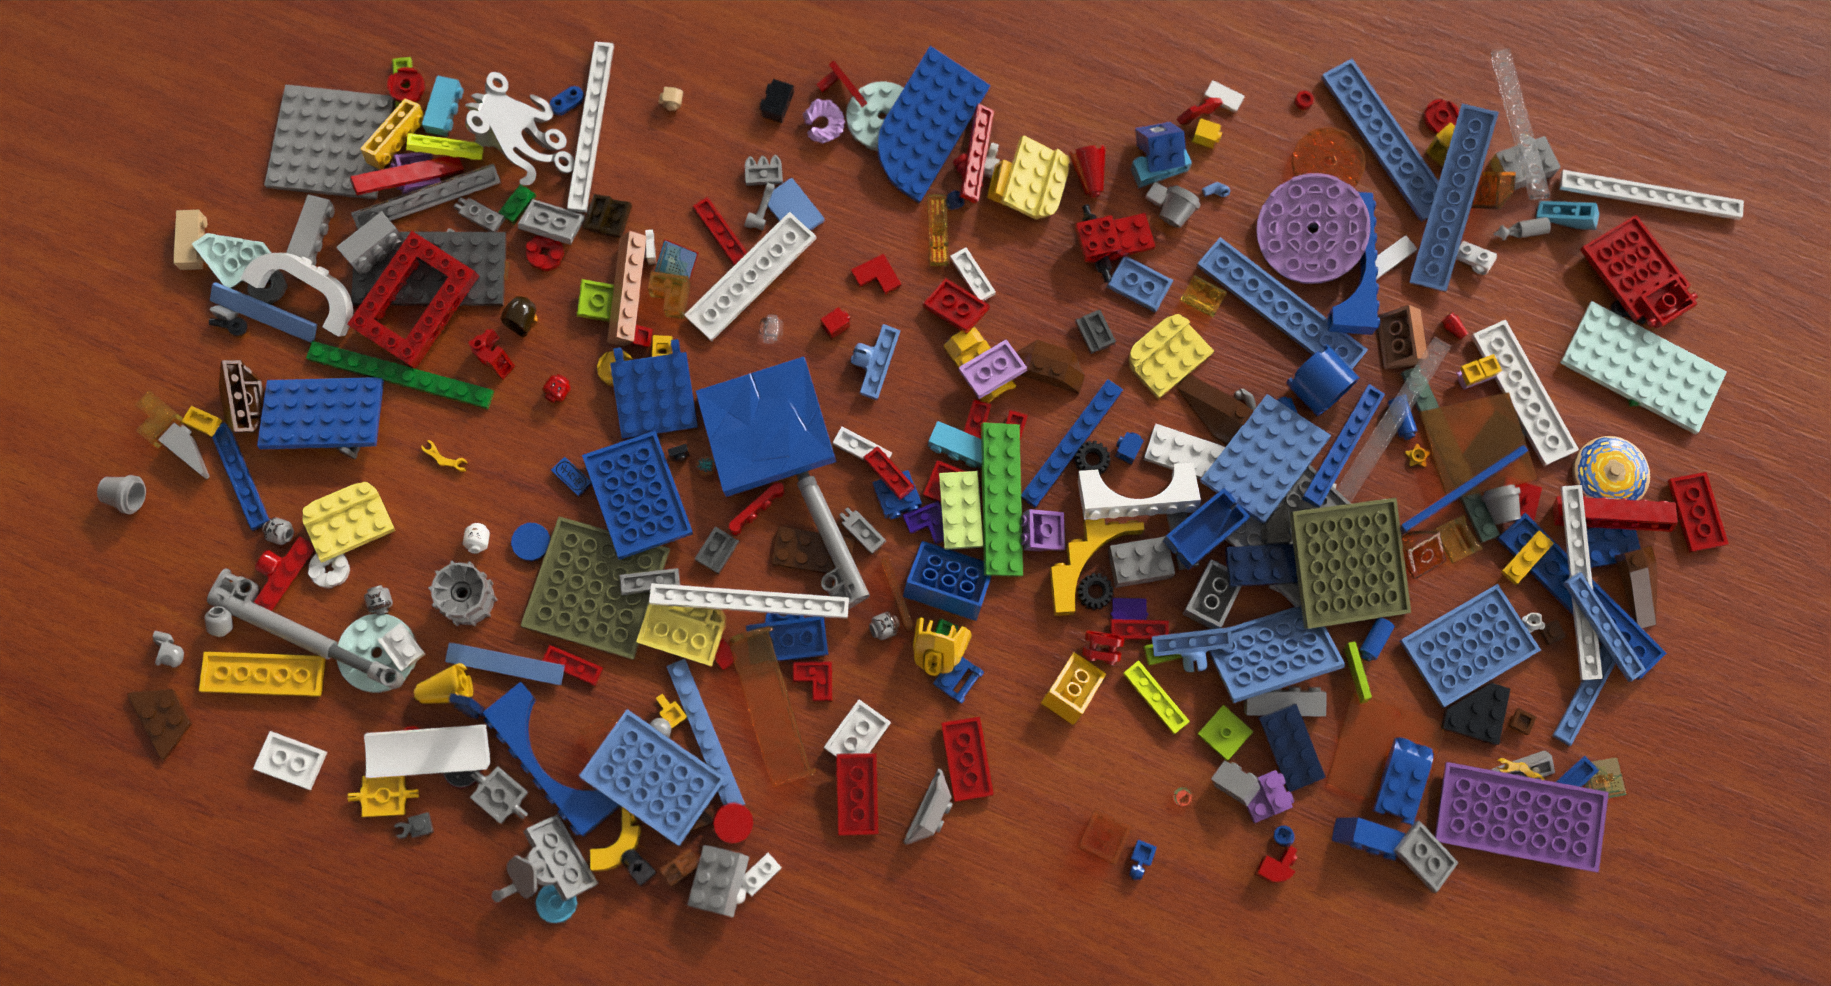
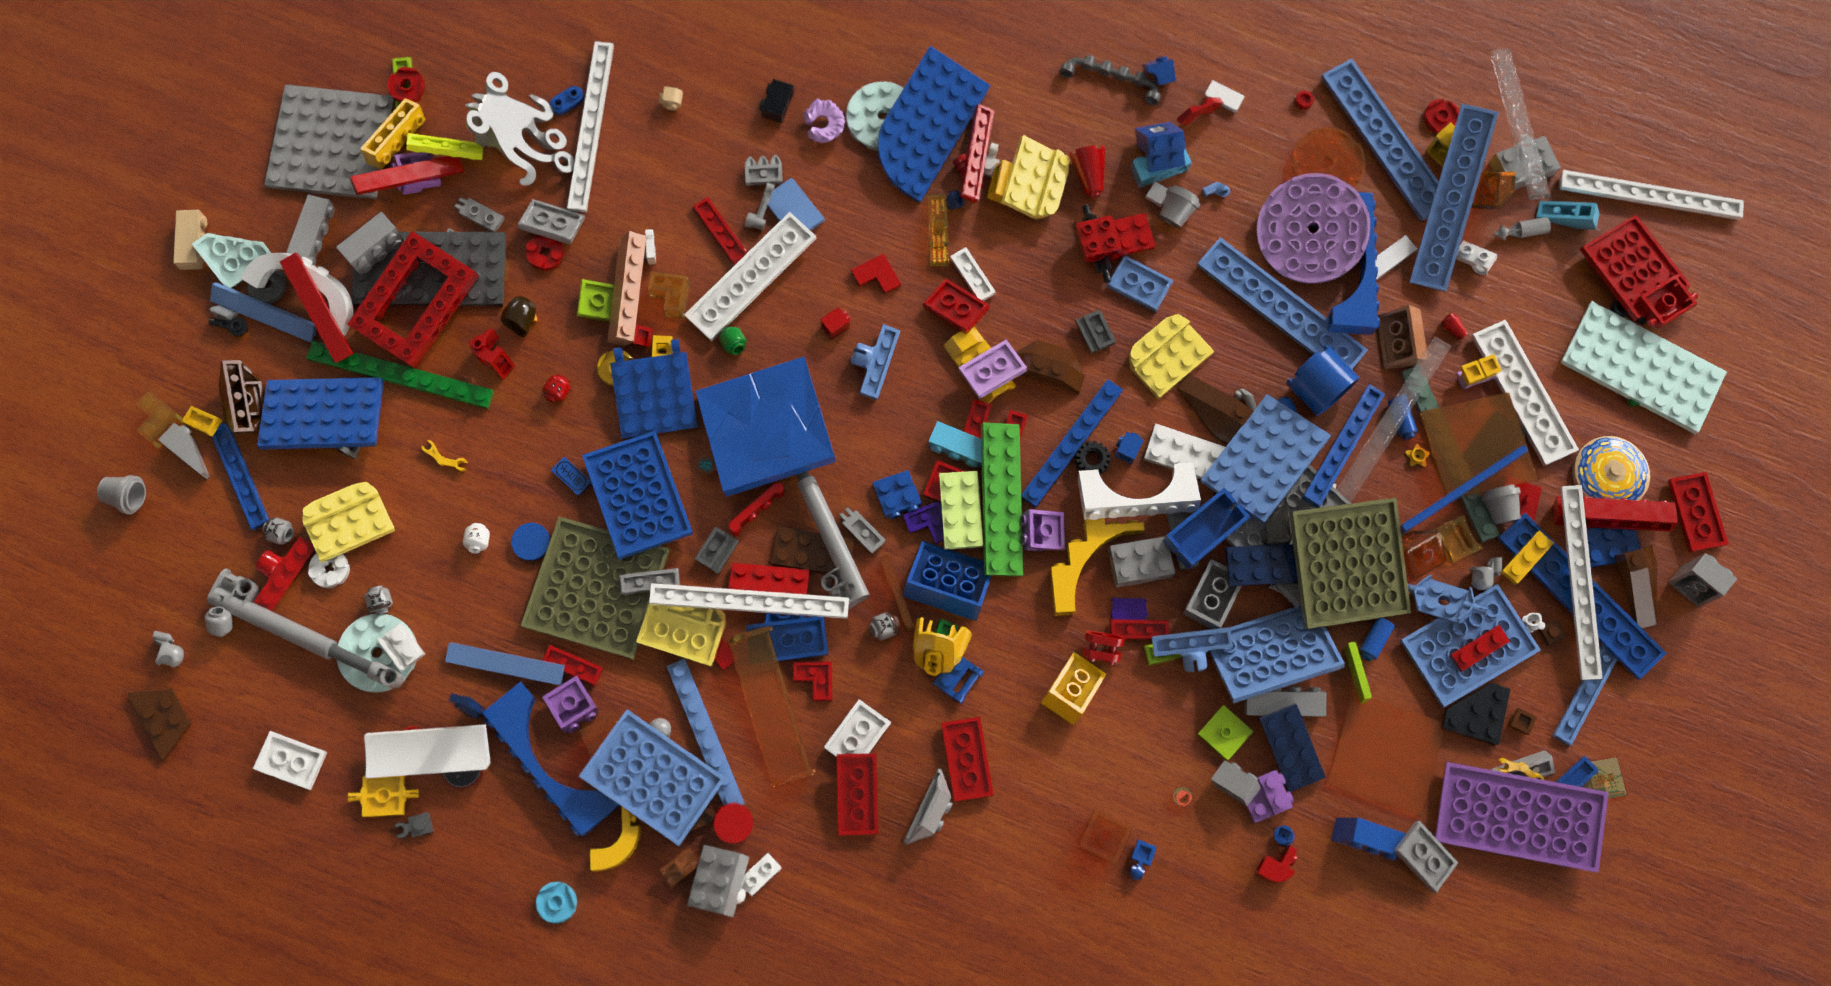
yellow plate [199,652,325,697] -> none
light grey plate [352,164,501,229] -> none
yellow cone [414,663,473,703] -> none
medium azure brick [422,76,463,137] -> none
light grey piece [428,561,498,627] -> none
light grey plate [470,766,529,824] -> none
light grey plate [492,814,598,902] -> none
green plate [498,184,536,224] -> none
dark brown slope [583,194,632,238] -> none
black piece [620,849,657,887] -> none
piece [653,239,699,287] -> none
yellow plate [656,694,687,729] -> none
black plate [668,444,690,462] -> none
clear head [758,315,784,344] -> none
red piece [816,60,868,108] -> none
white plate [833,427,892,461] -> none
red tile [863,446,915,500] -> none
black tyre [1077,573,1114,610] -> none
neon yellow plate [1123,661,1190,735] -> none
clear yellow bracket [1180,275,1227,317] -> none
yellow brick [1192,118,1222,149] -> none
blue piece [1373,737,1433,826] -> none
medium blue tile [1563,572,1646,682] -> none
none -> red tile [279,253,354,363]
none -> medium lavender plate [543,676,599,733]
none -> green head [719,327,747,355]
none -> red plate [728,563,810,595]
none -> dark grey bar [1059,55,1161,105]
none -> blue brick [1142,56,1176,85]
none -> medium blue plate [1408,575,1488,624]
none -> red plate [1449,625,1510,672]
none -> light grey piece [1469,558,1502,590]
none -> light grey brick [1668,553,1737,607]

